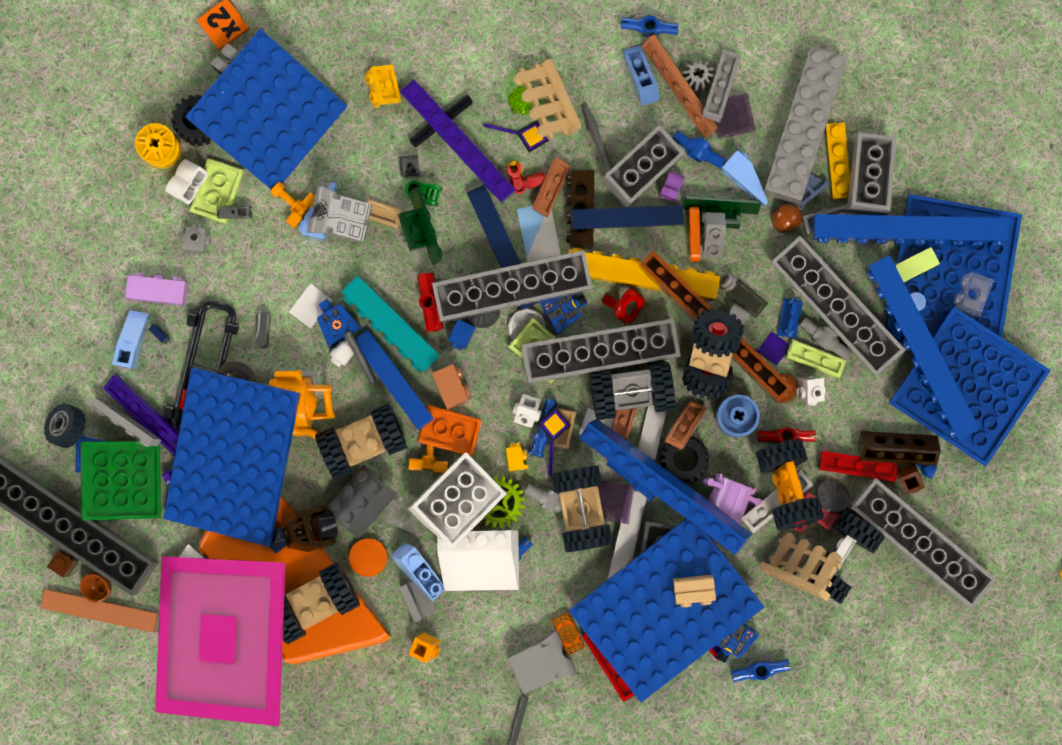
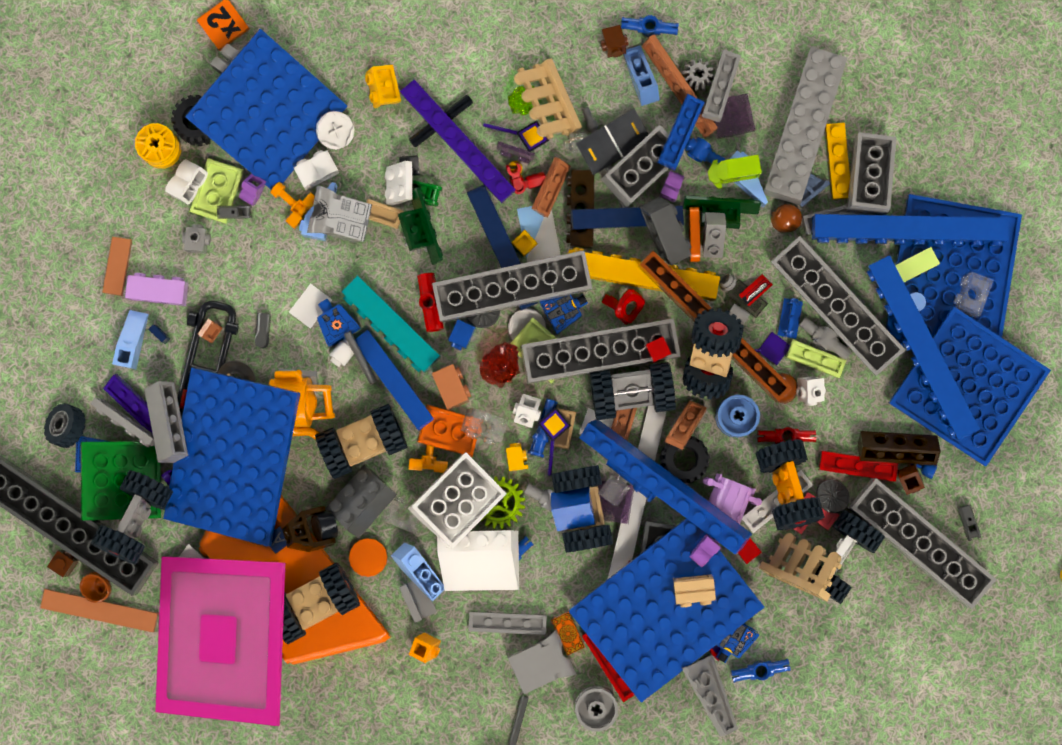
none -> black plate [91,470,173,565]
none -> nougat tile [102,237,132,296]
none -> light grey brick [145,381,188,463]
none -> nougat tile [198,319,222,343]
none -> medium lavender leg [239,173,267,206]
none -> white brick [294,150,339,190]
none -> white tile [316,111,354,150]
none -> white plate [385,161,412,205]
none -> clear brick [460,408,508,445]
none -> light grey plate [468,611,547,635]
none -> clear red hair [480,342,520,388]
none -> clear purple plate [496,141,537,165]
none -> yellow tile [511,230,538,257]
none -> blue slope [551,487,596,531]
none -> clear head [564,131,589,158]
none -> light grey wheel [575,685,618,732]
none -> black sticker [576,108,649,175]
none -> clear brick [598,475,630,507]
none -> reddish brown brick [600,25,629,58]
none -> dark grey brick [639,197,692,265]
none -> red tile [645,337,672,363]
none -> blue tile [657,94,705,171]
none -> light grey wing [682,655,738,736]
none -> medium lavender leg [689,534,721,567]
none -> lime piece [708,154,762,189]
none -> red tile [738,538,762,564]
none -> sticker [739,274,773,306]
none -> dark grey bar [958,505,981,541]

